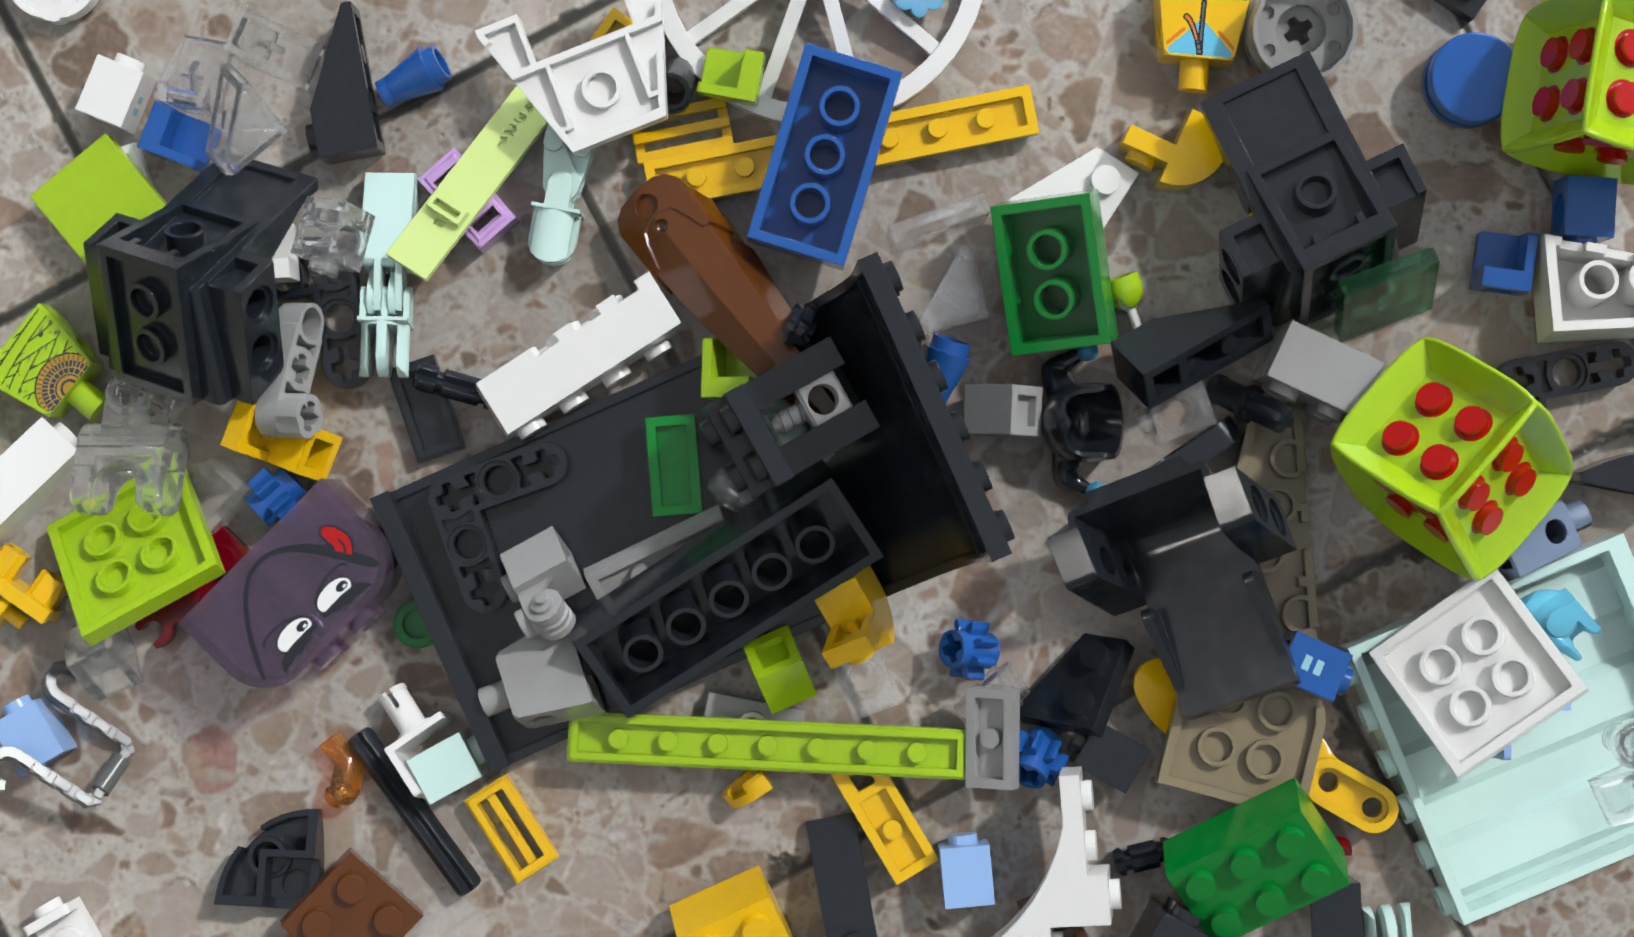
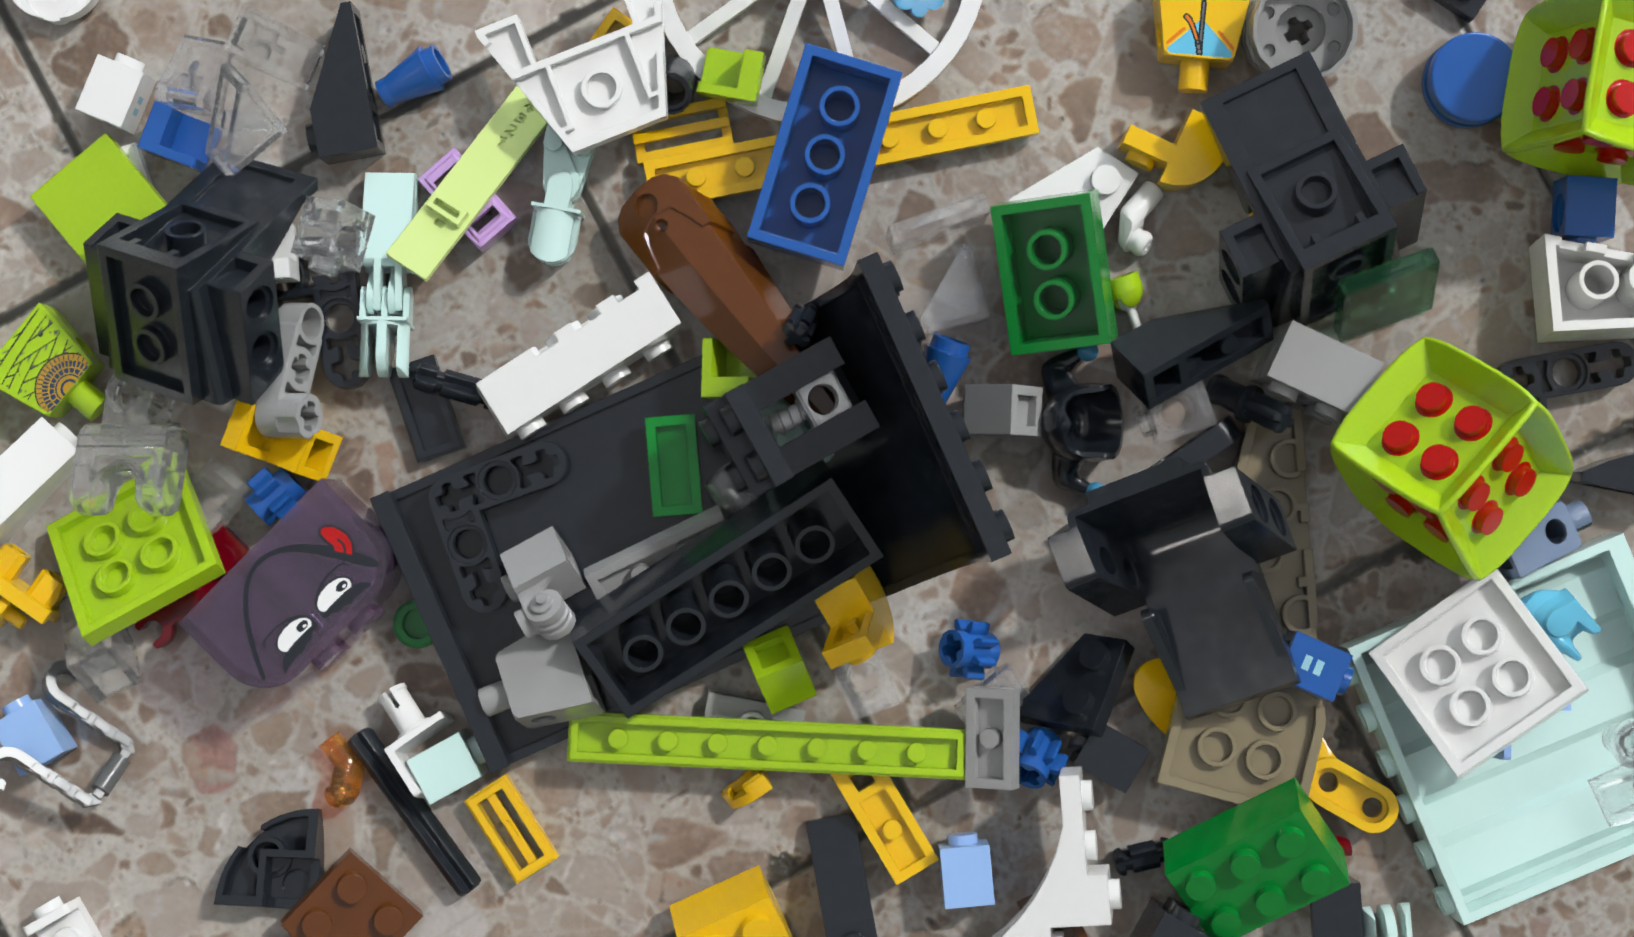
blue panel [1469,231,1539,296] -> none
none -> white arm [1118,181,1164,257]

